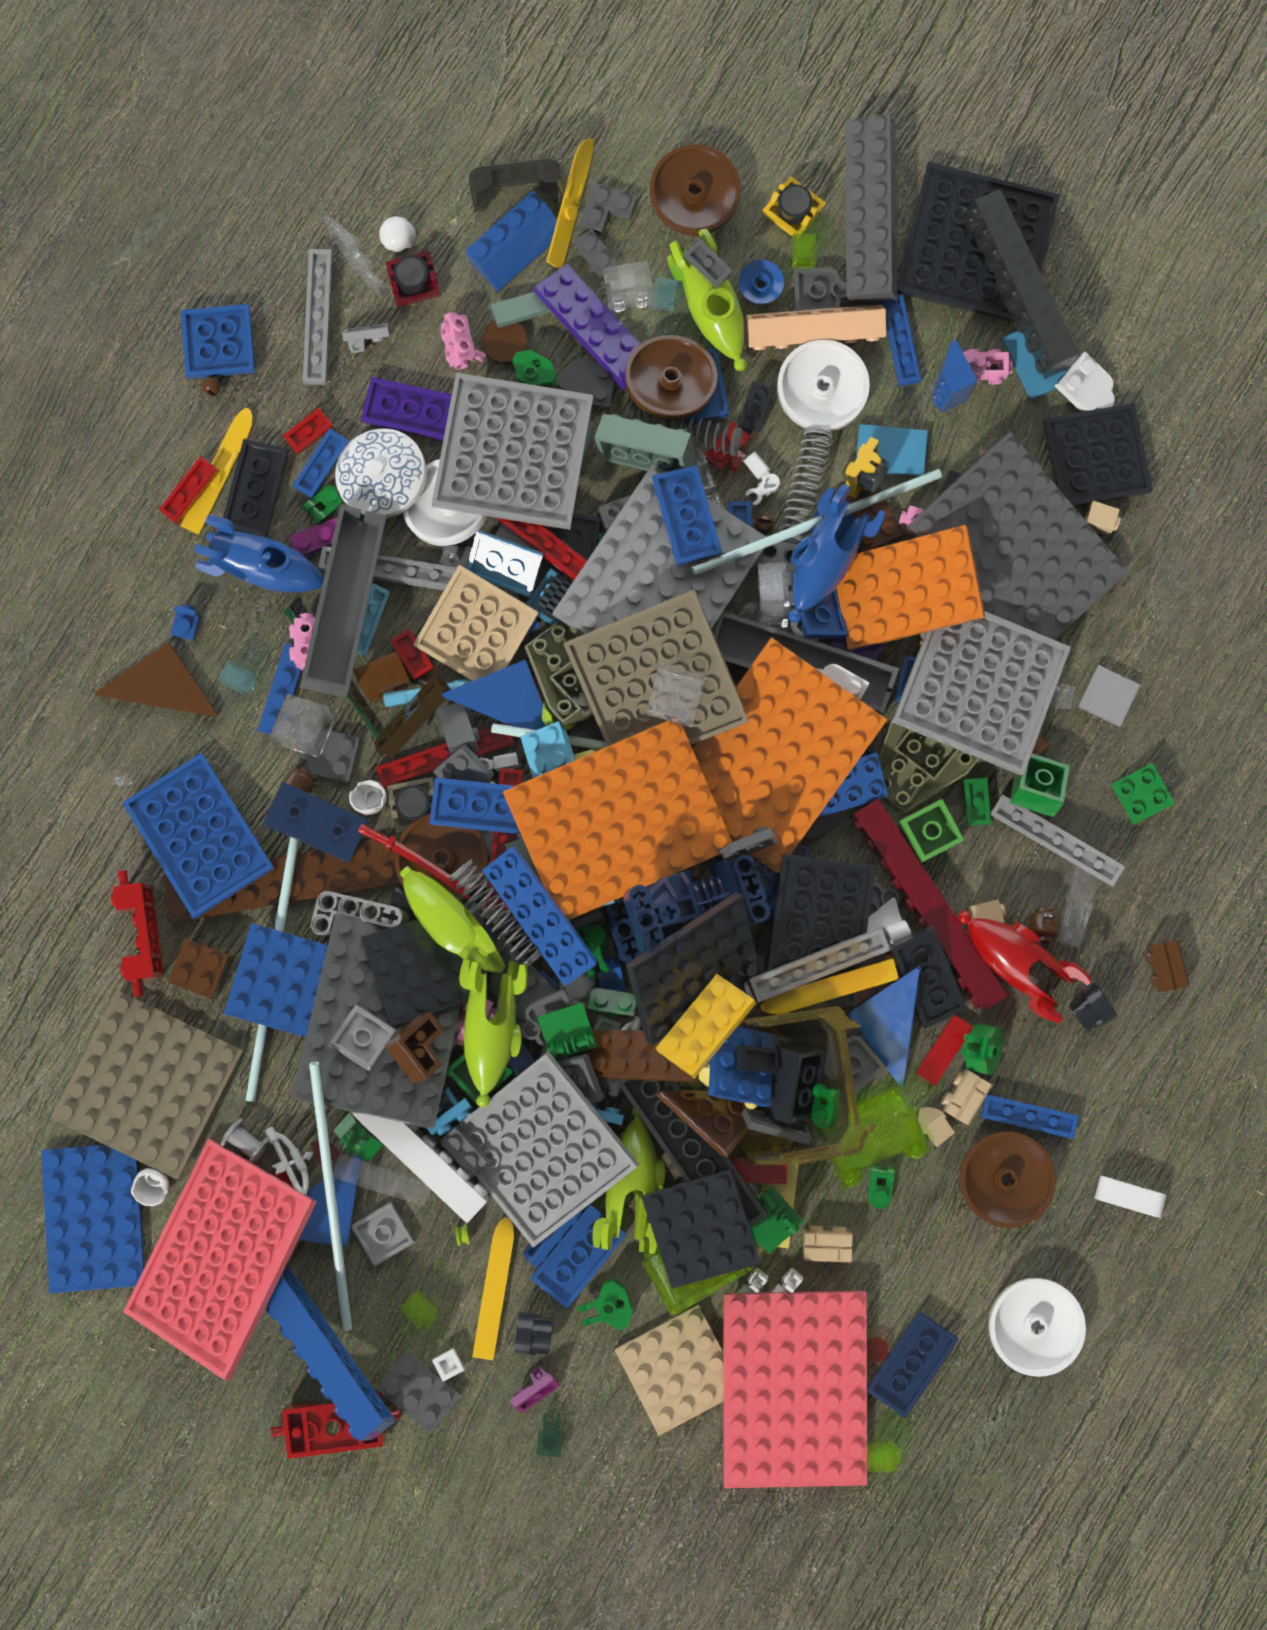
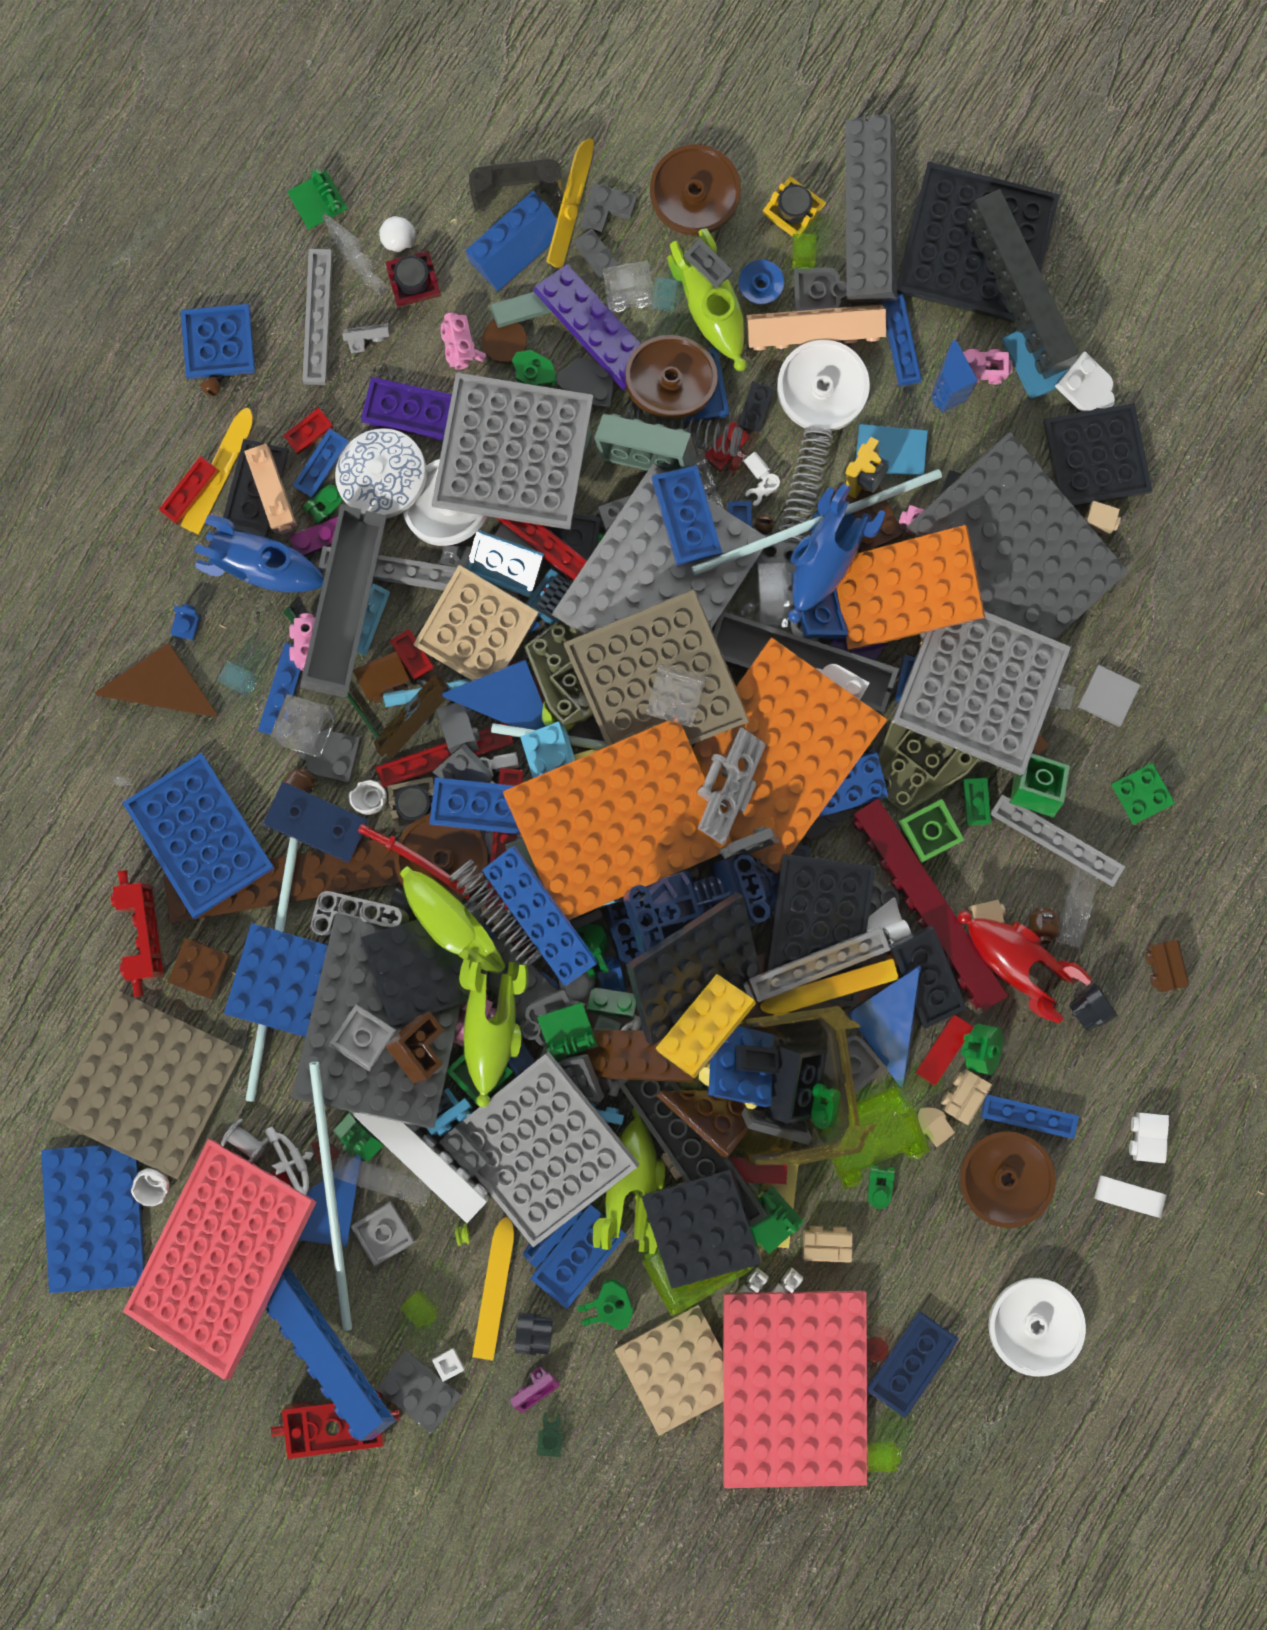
none -> light nougat brick [244,444,297,534]
none -> green hinge [287,169,348,230]
none -> light grey piece [697,728,766,844]
none -> white brick [1129,1112,1169,1163]

